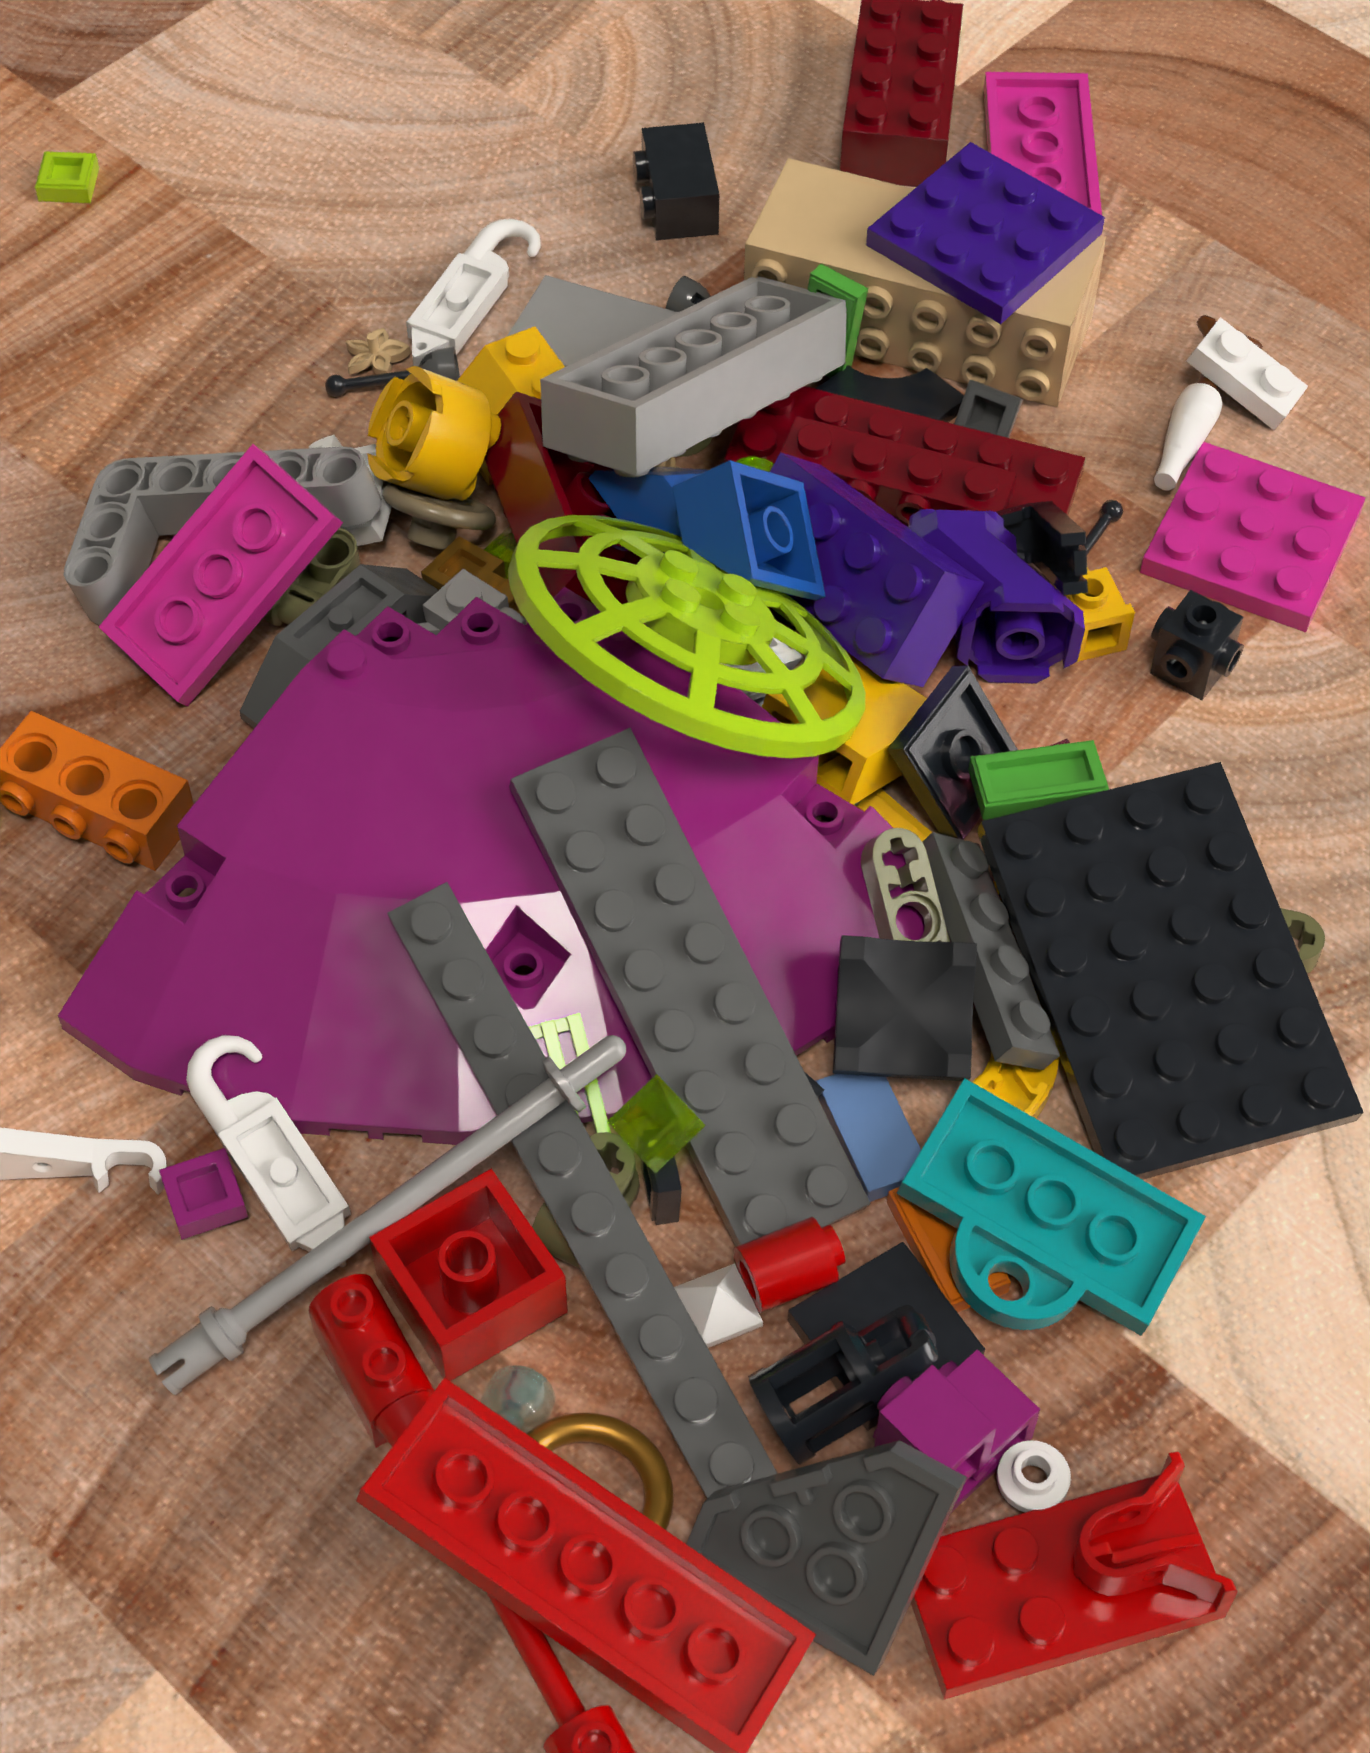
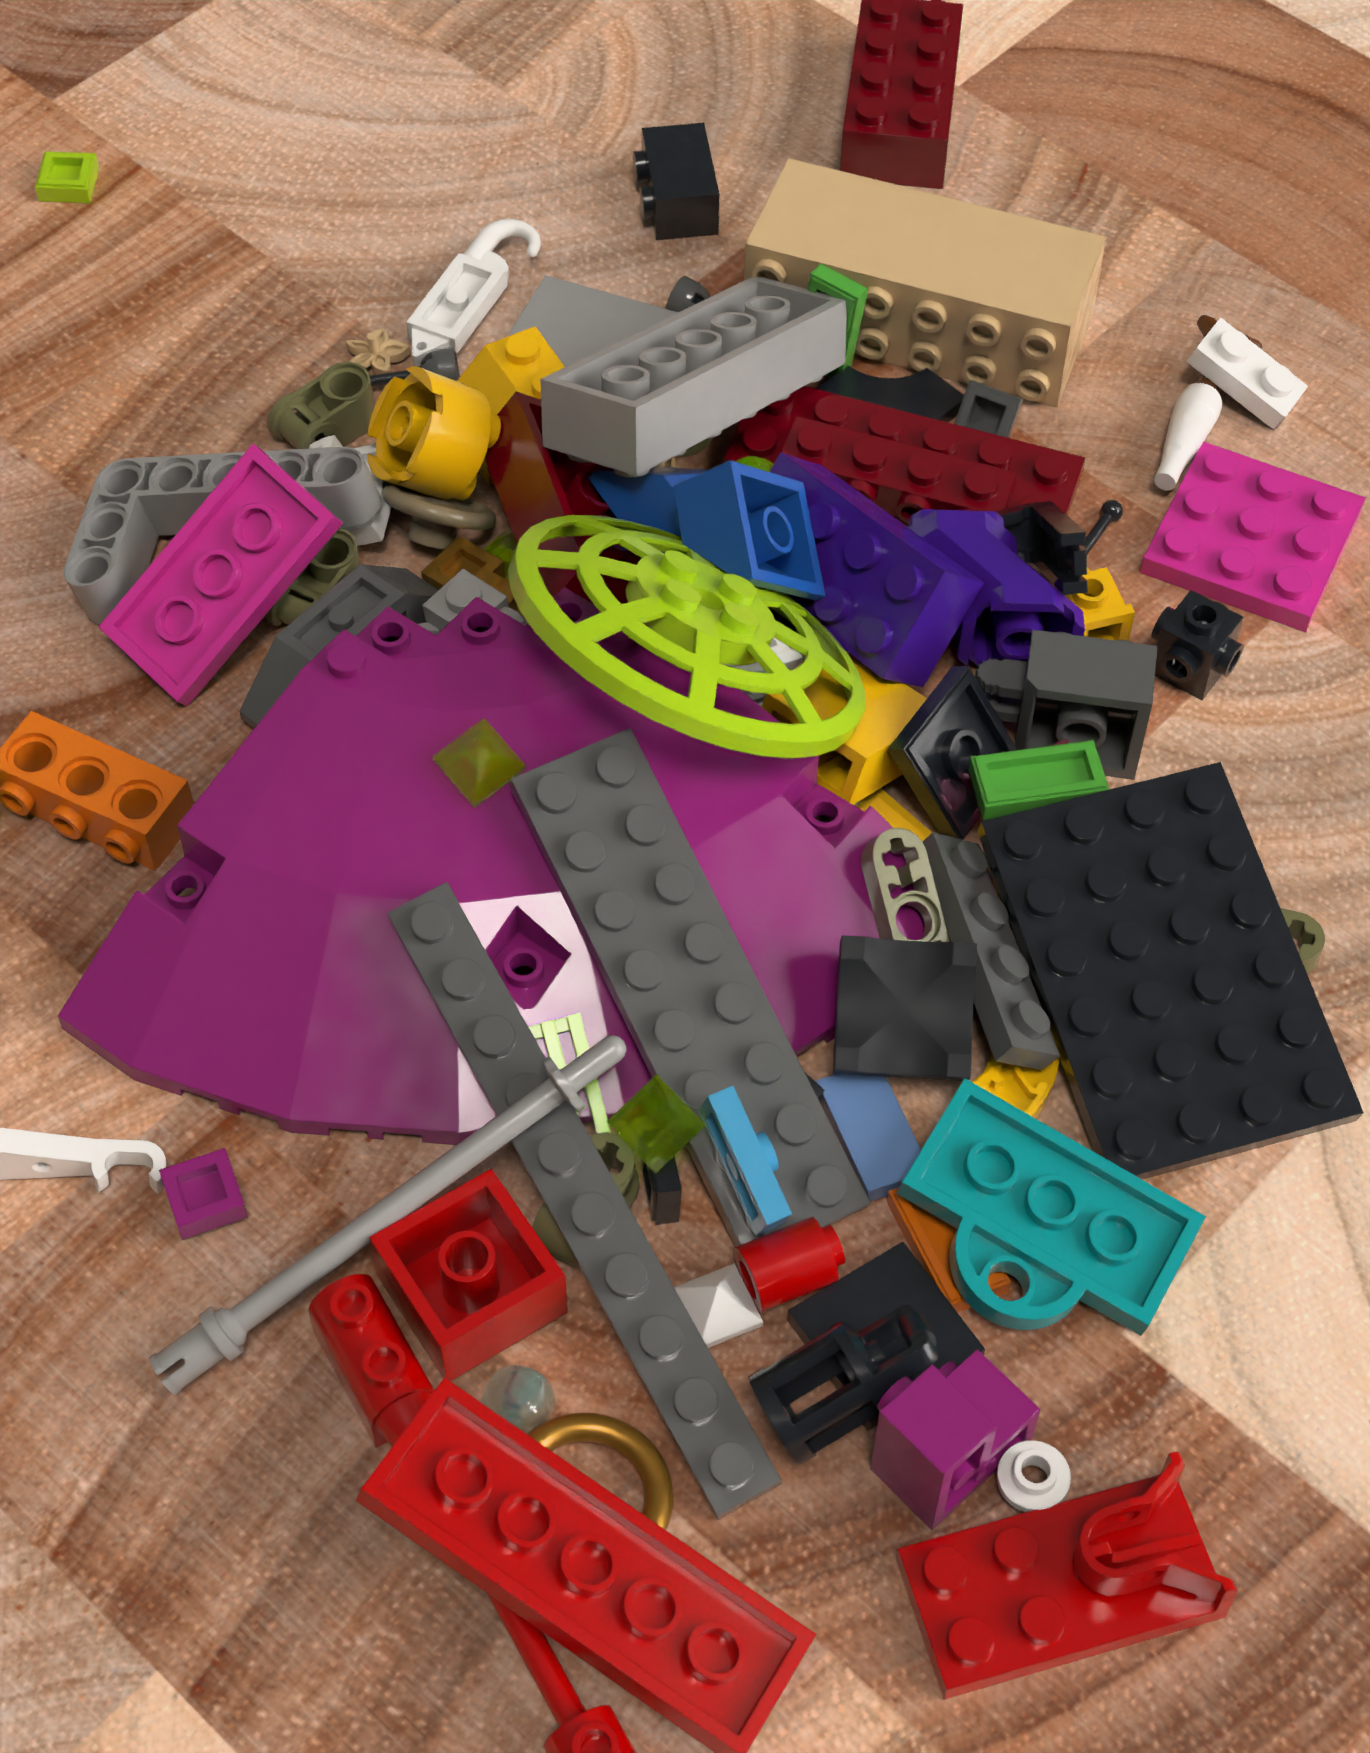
white plate [186,1035,351,1267] -> none
dark grey plate [686,1440,967,1676] -> none
dark purple plate [866,142,1105,324] -> none
dark pink plate [984,72,1102,215] -> none
none -> olive piece [267,362,375,449]
none -> clear neon green slope [433,718,526,808]
none -> dark azure plate [698,1086,792,1236]
none -> dark grey hinge [975,630,1157,780]

